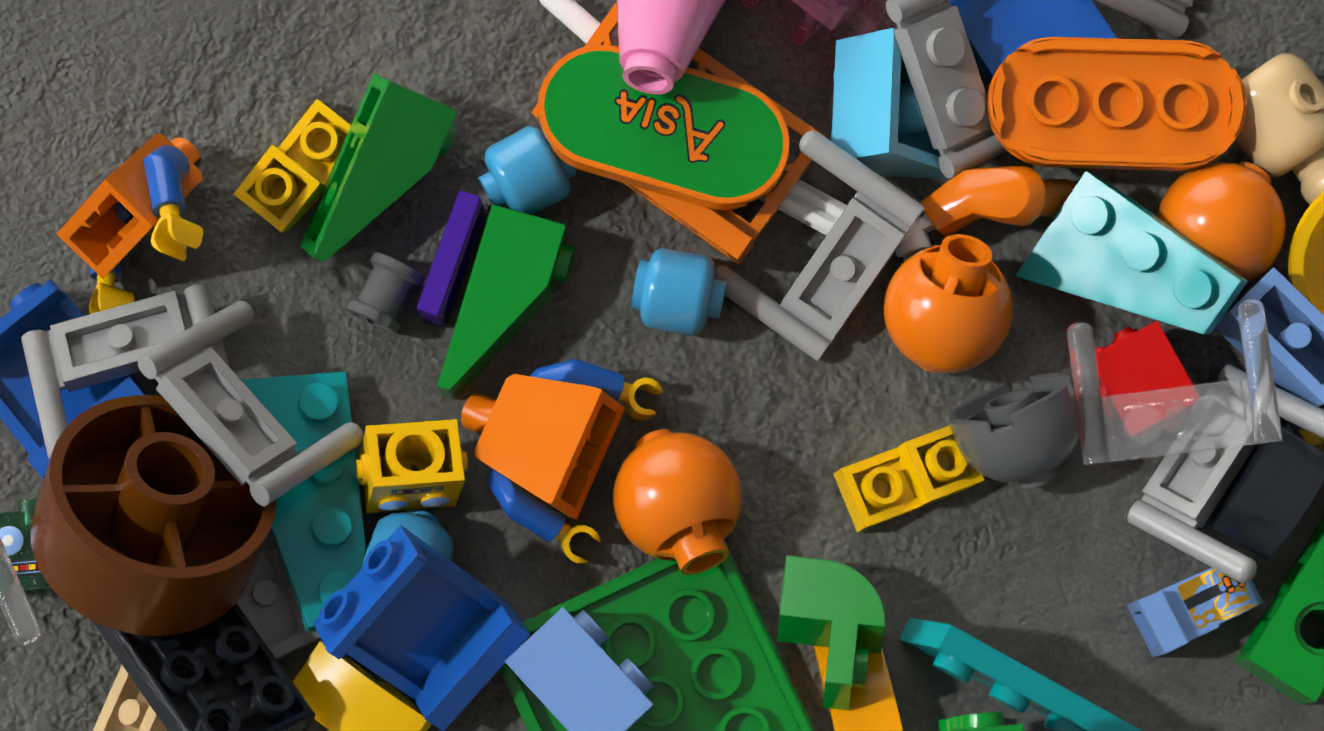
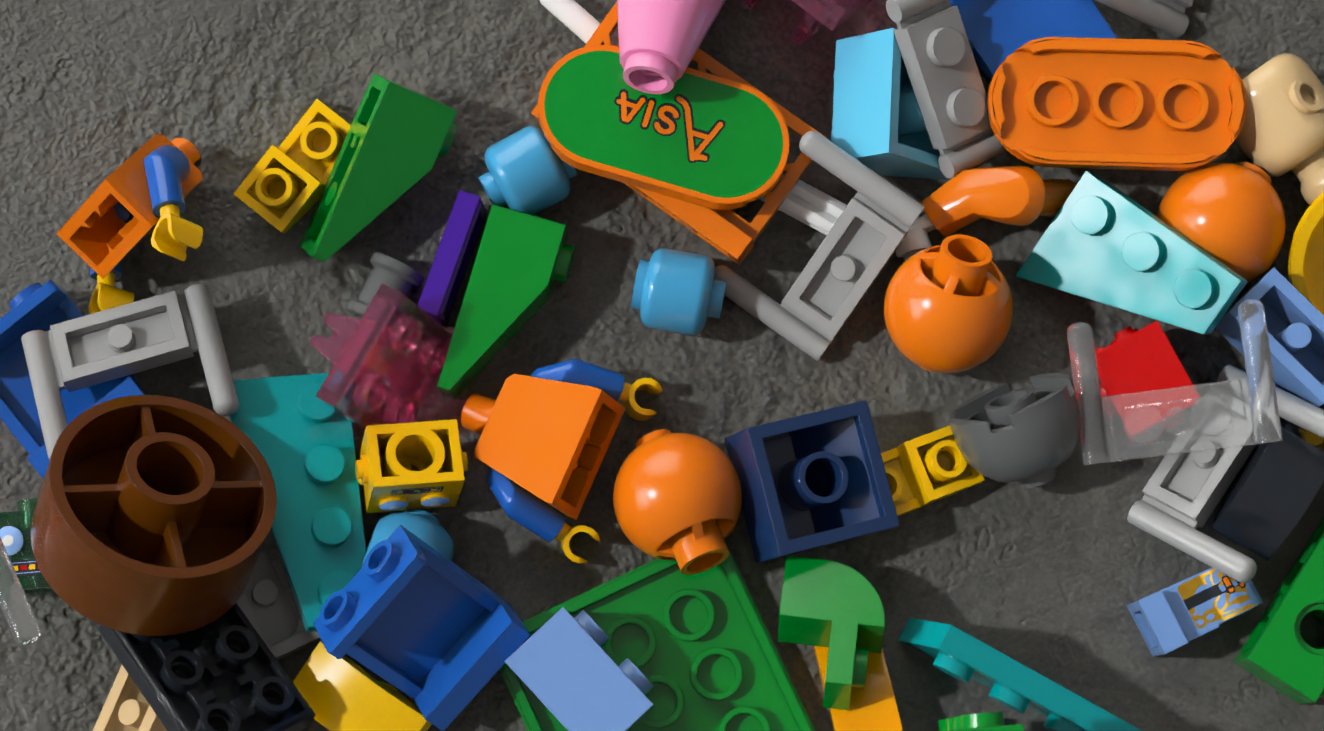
light grey plate [138,300,364,506] -> none
none -> clear pink plate [310,283,452,431]
none -> dark blue slope [724,400,900,563]

